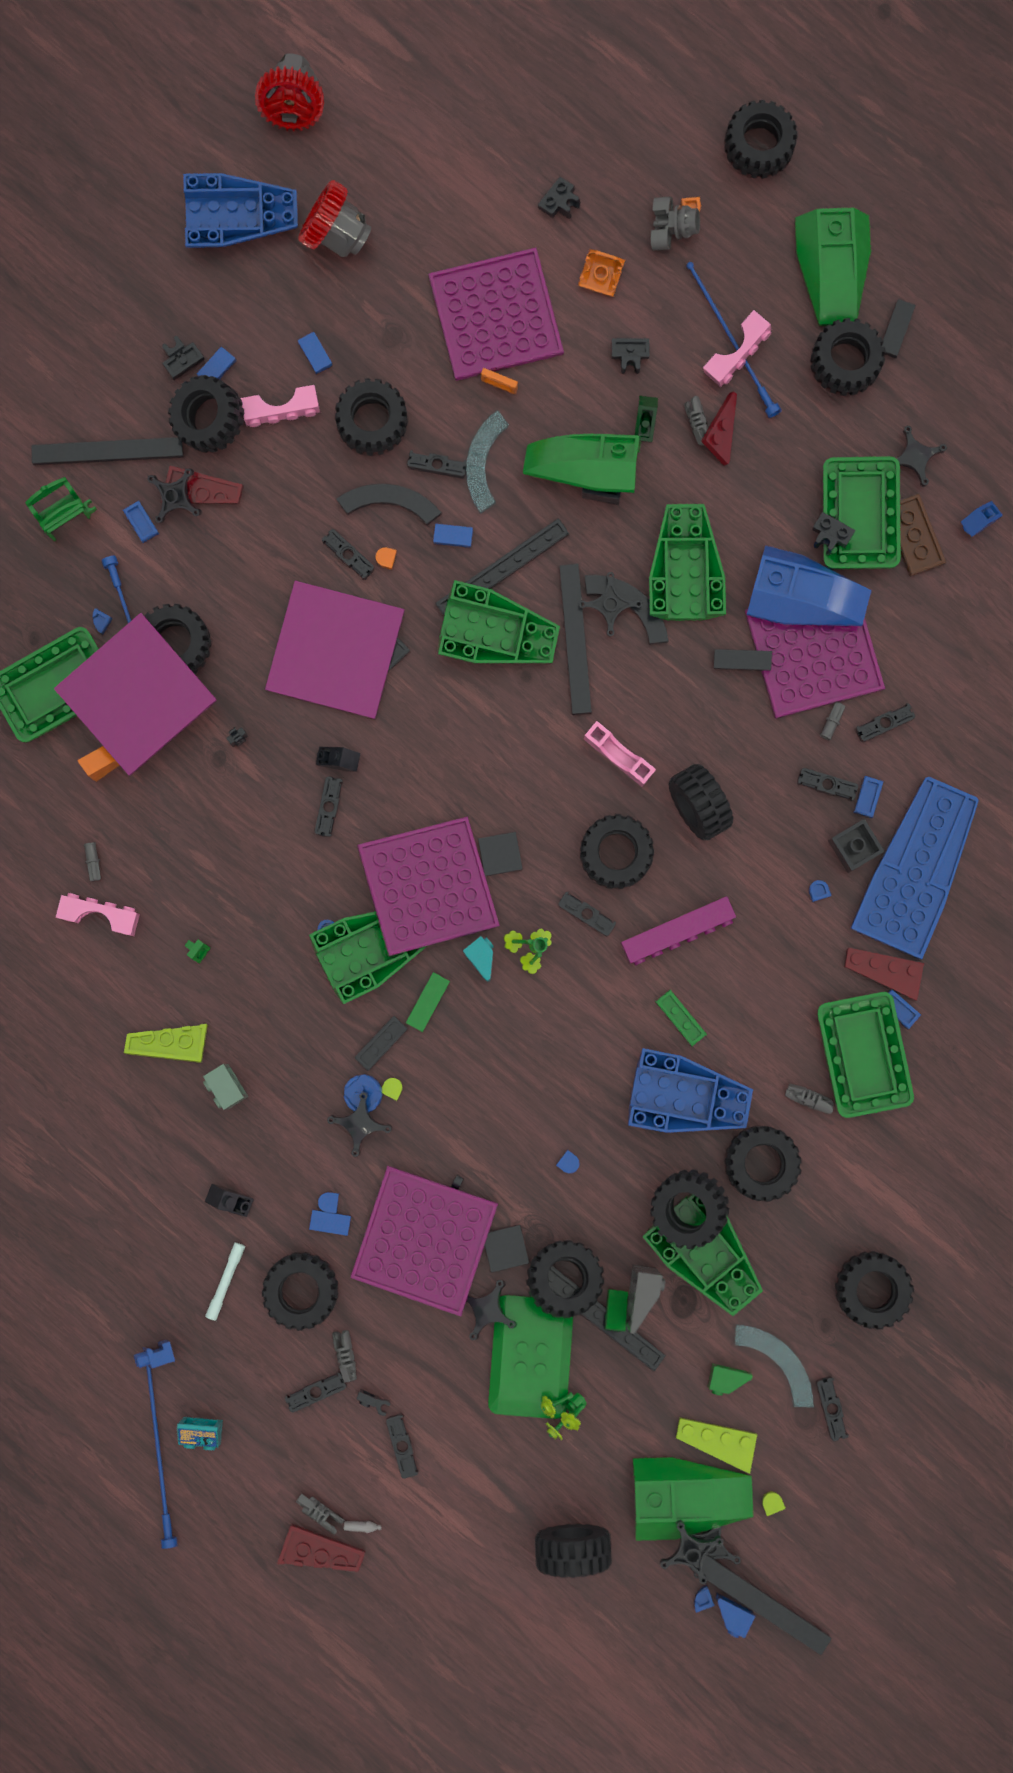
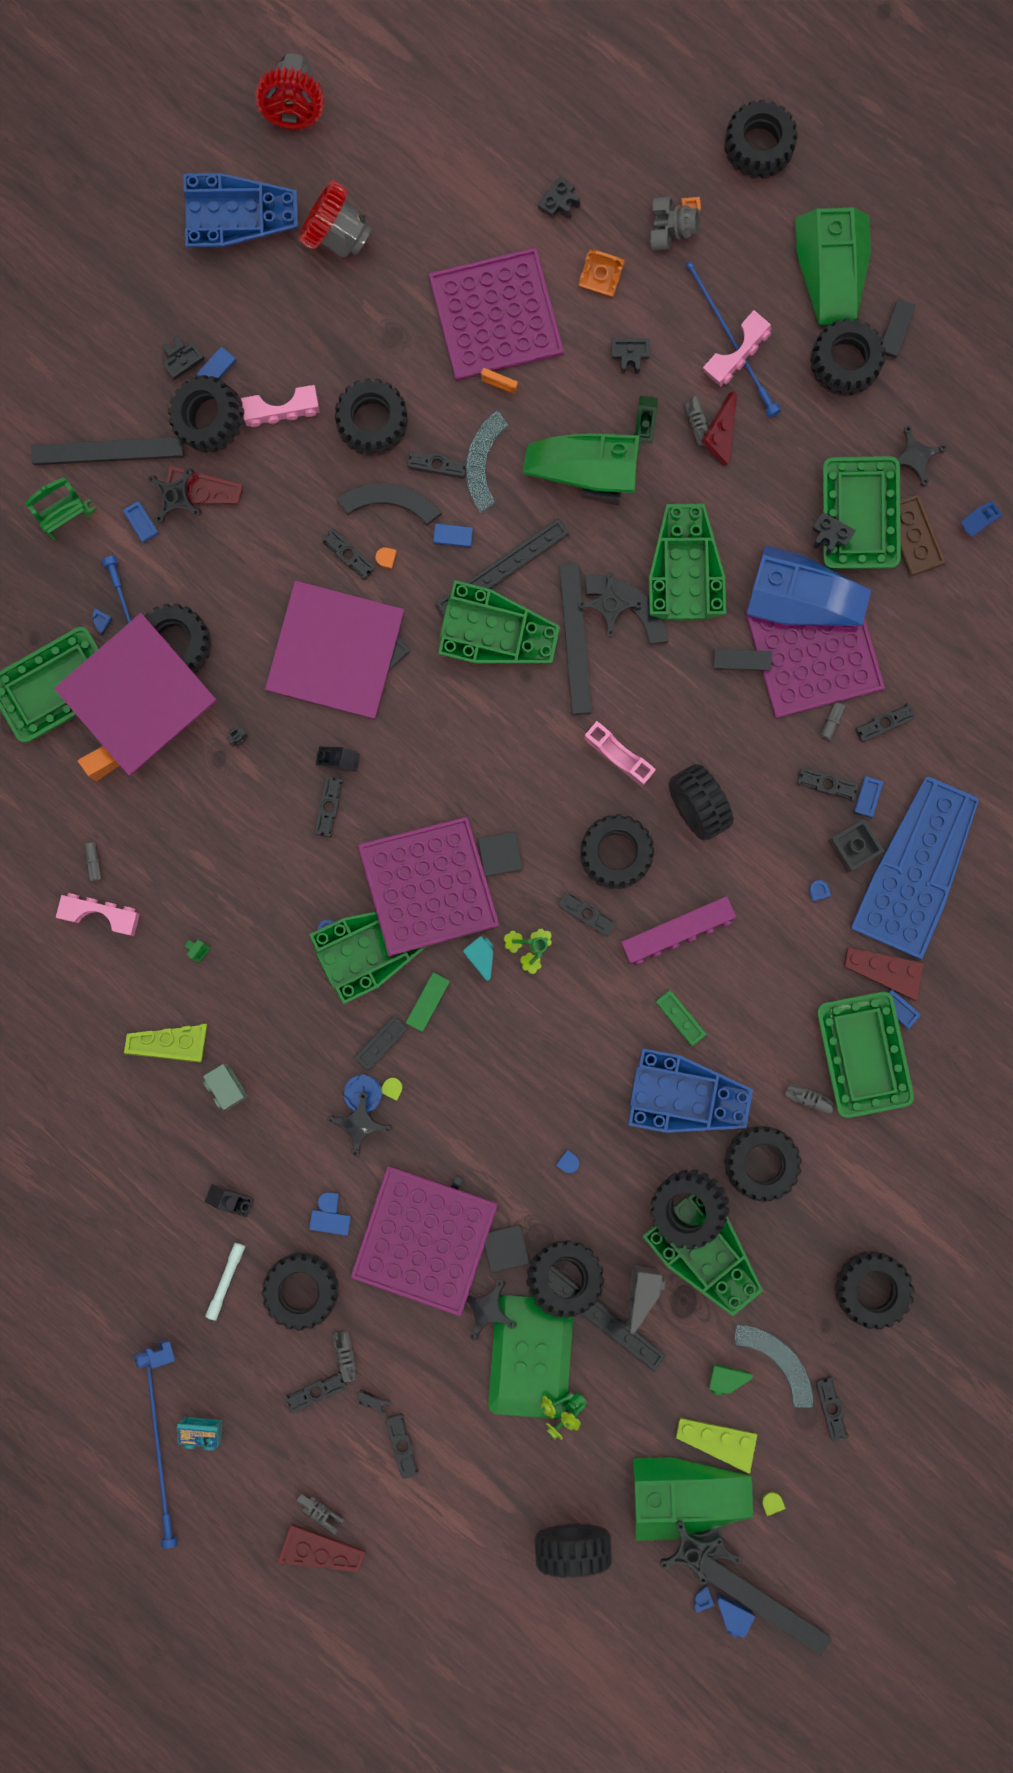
blue tile [298,332,332,374] -> none
light grey piece [344,1521,381,1533] -> none
green tile [605,1289,628,1332] -> none

